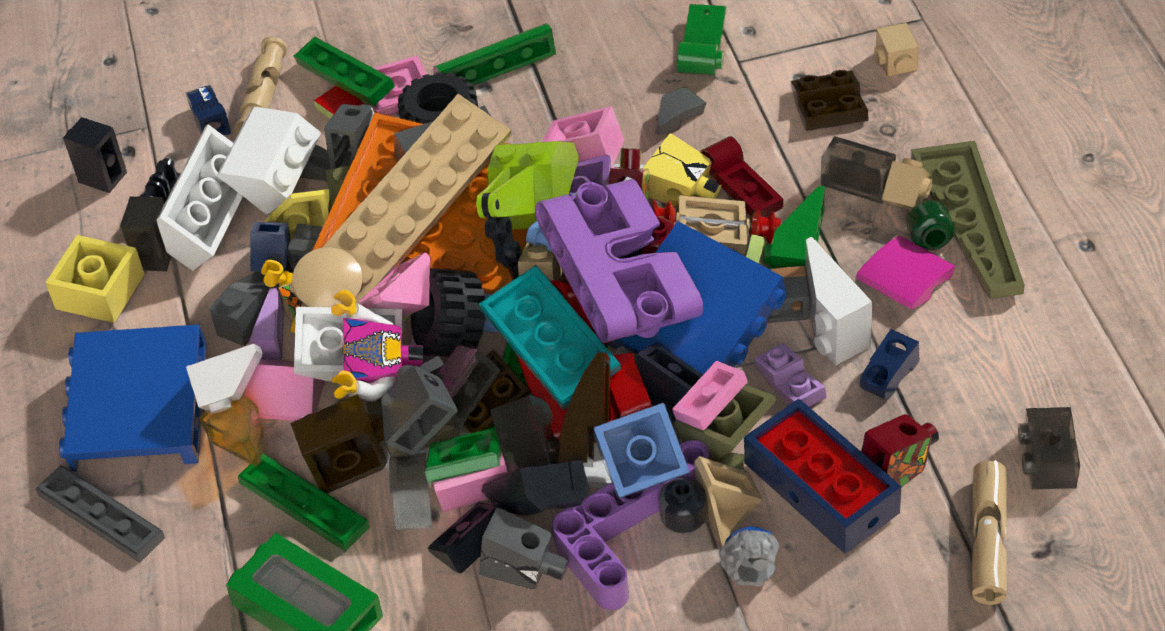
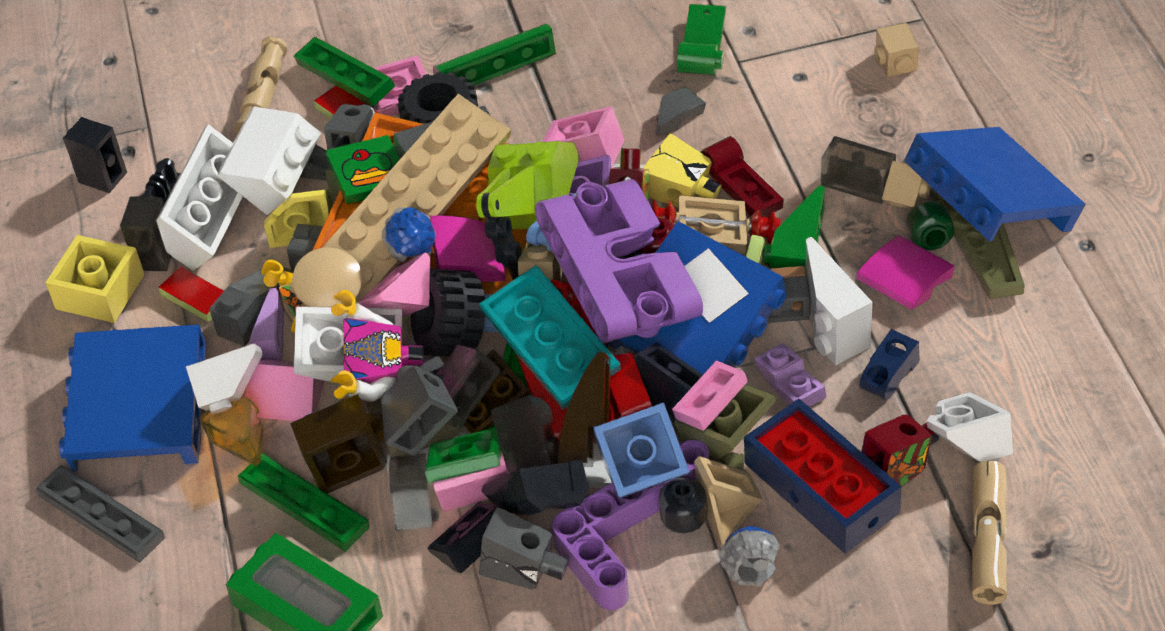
dark blue leg [186,85,231,136] -> none
dark blue slope [250,222,291,275] -> none
dark brown slope [791,70,869,131] -> none
clear smoke brick [1018,407,1080,490] -> none
none -> red tile [158,267,224,323]
none -> green tile [326,135,400,204]
none -> blue piece [382,207,437,262]
none -> dark pink slope [430,216,506,282]
none -> white sticker [684,248,749,323]
none -> blue panel [904,127,1086,241]
none -> white slope [927,392,1013,464]

